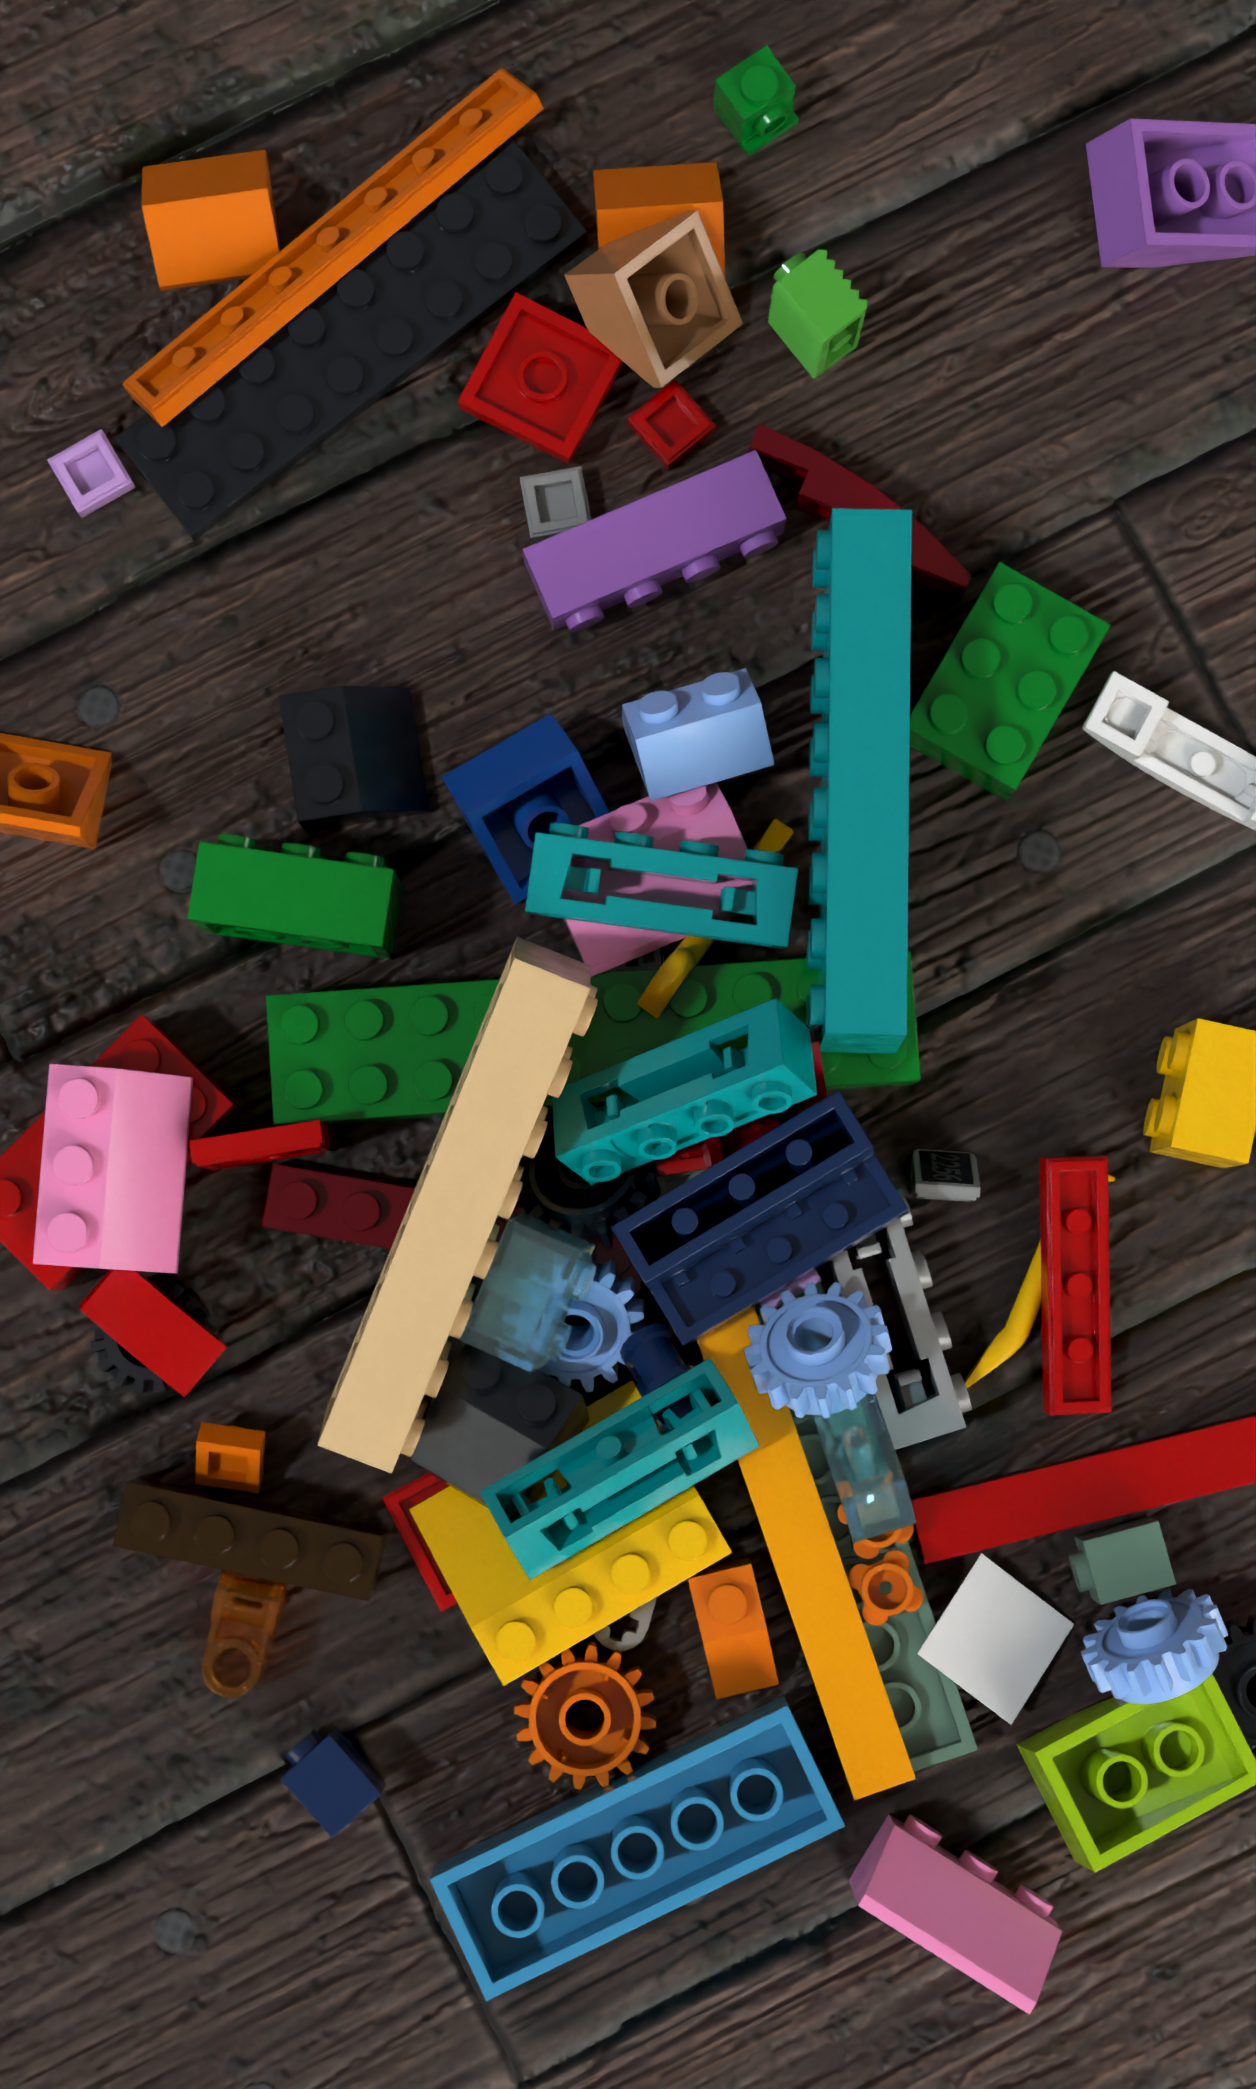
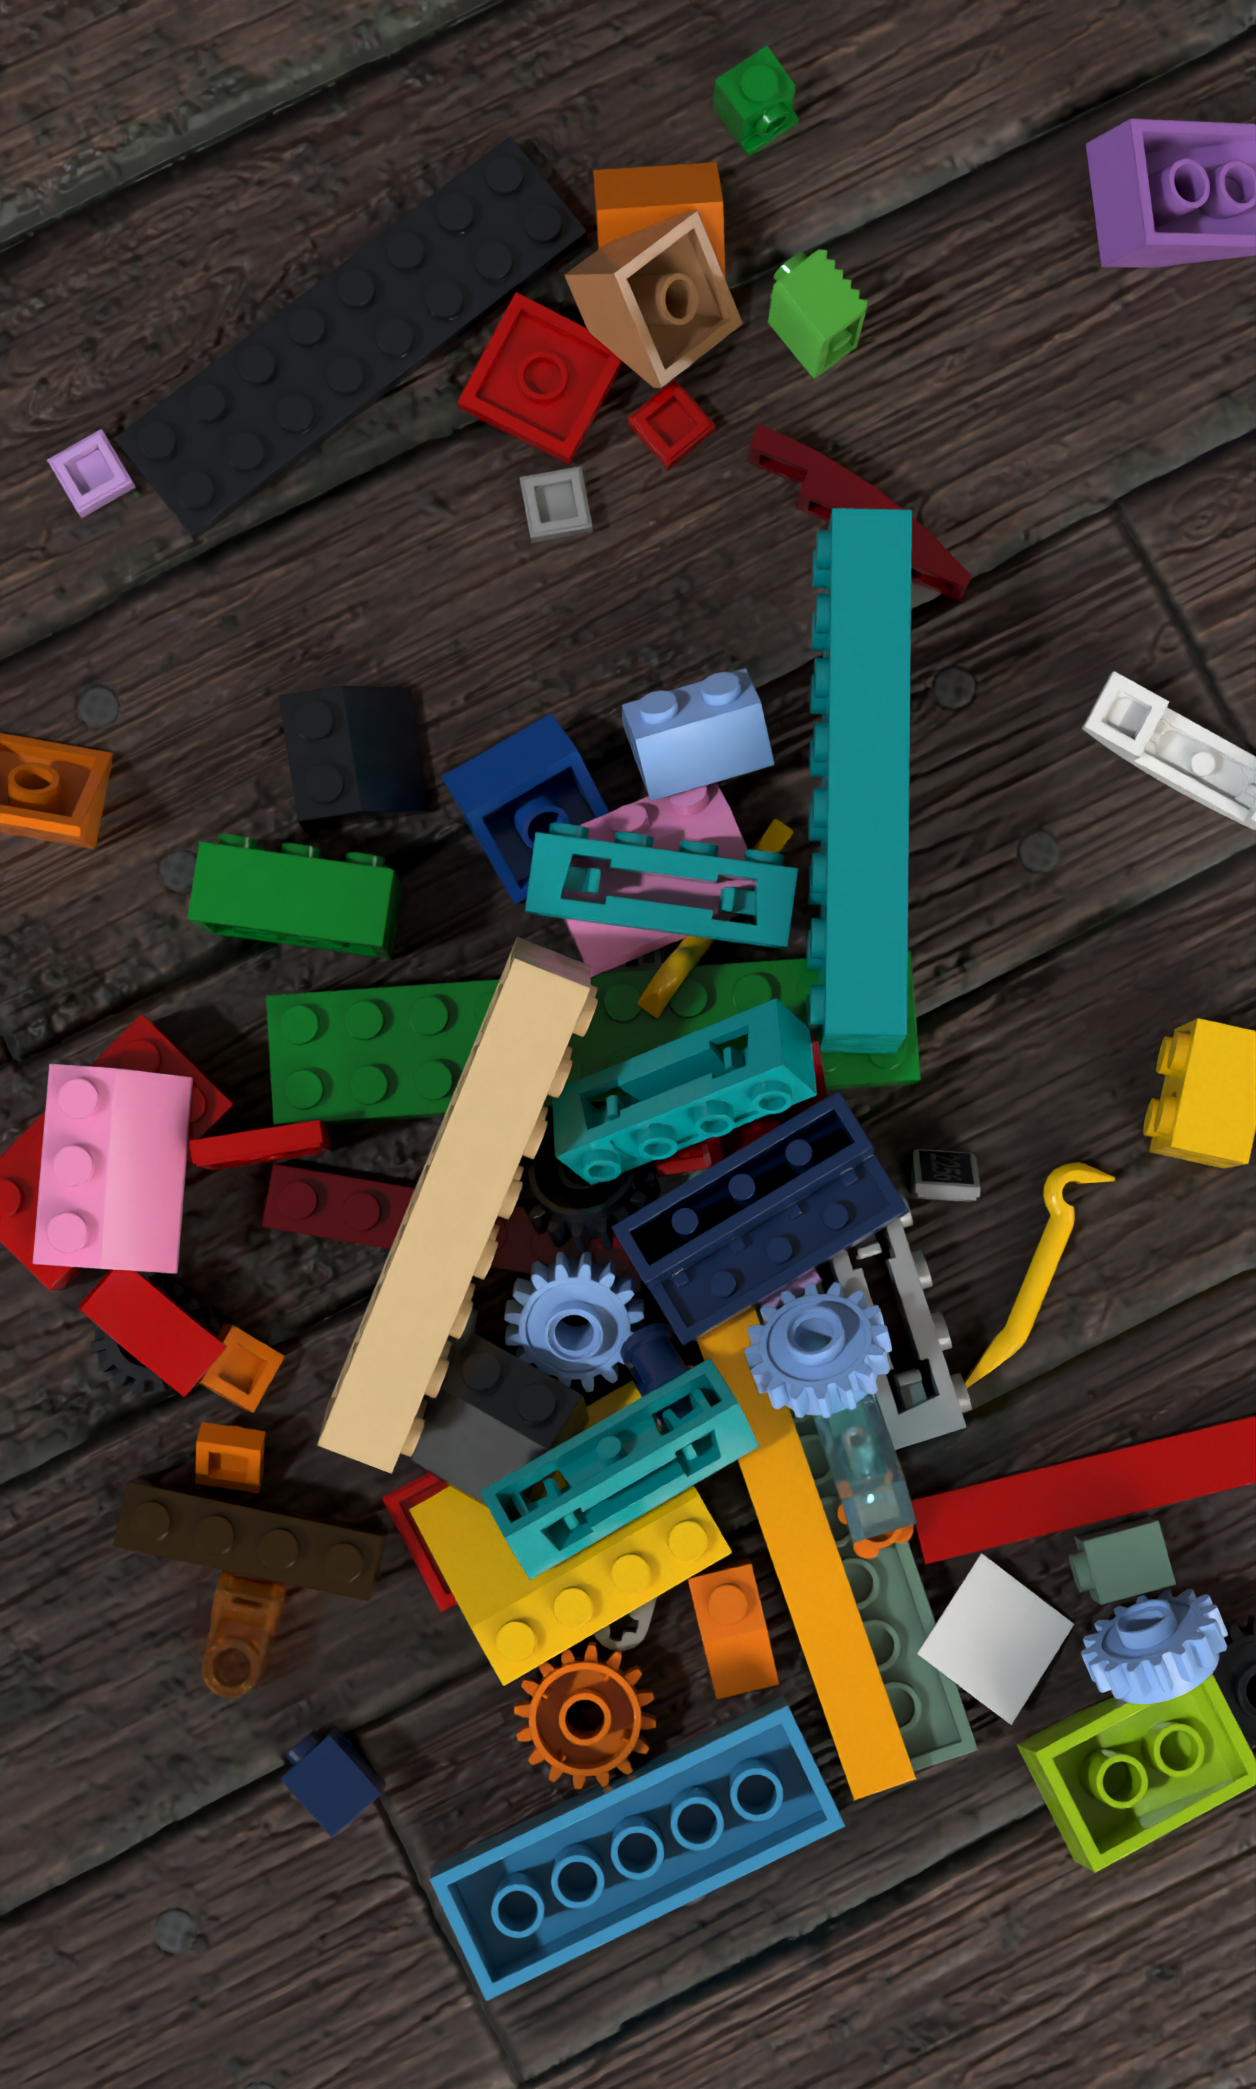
orange tile [122,68,544,427] -> none
orange slope [141,149,281,291] -> none
clear light blue brick [460,1214,596,1372] -> none
medium lavender brick [522,450,787,632] -> none
orange plate [848,1550,923,1626] -> none
bright pink slope [848,1814,1062,2015] -> none
green brick [910,562,1111,802] -> none
red tile [1039,1155,1112,1416] -> none
none -> orange plate [197,1323,285,1413]

